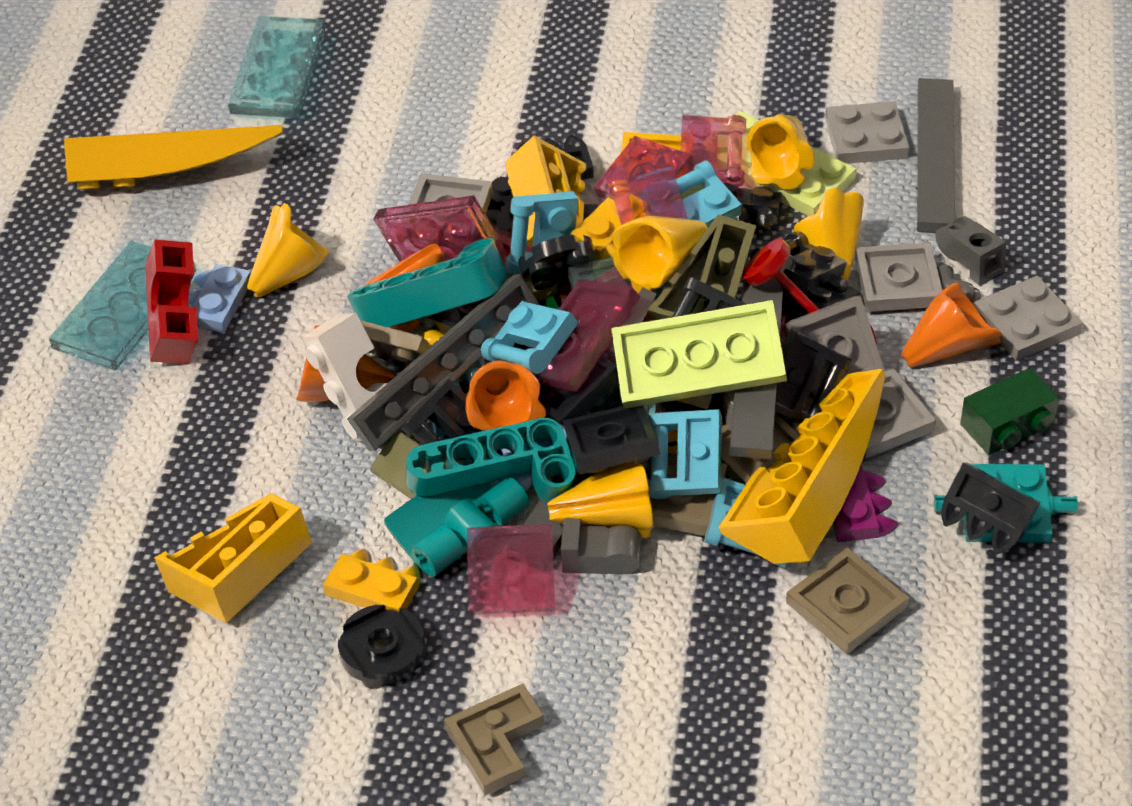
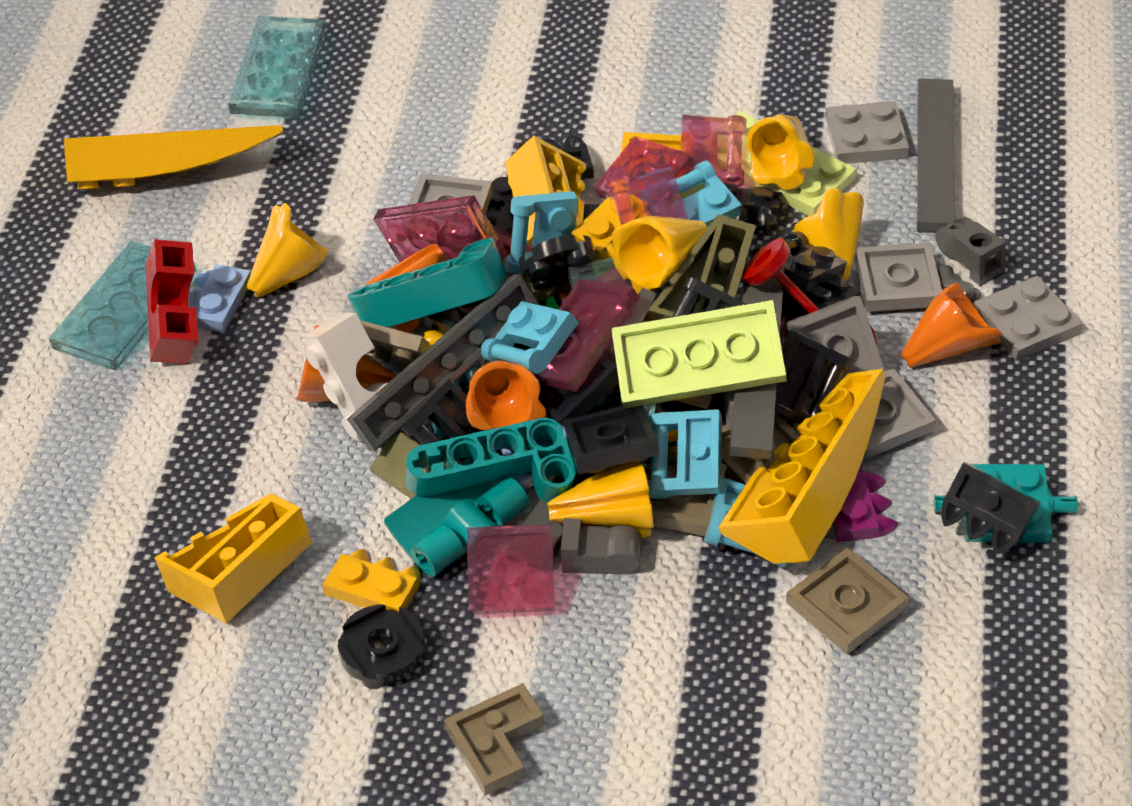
dark green brick [960,368,1059,456] -> none

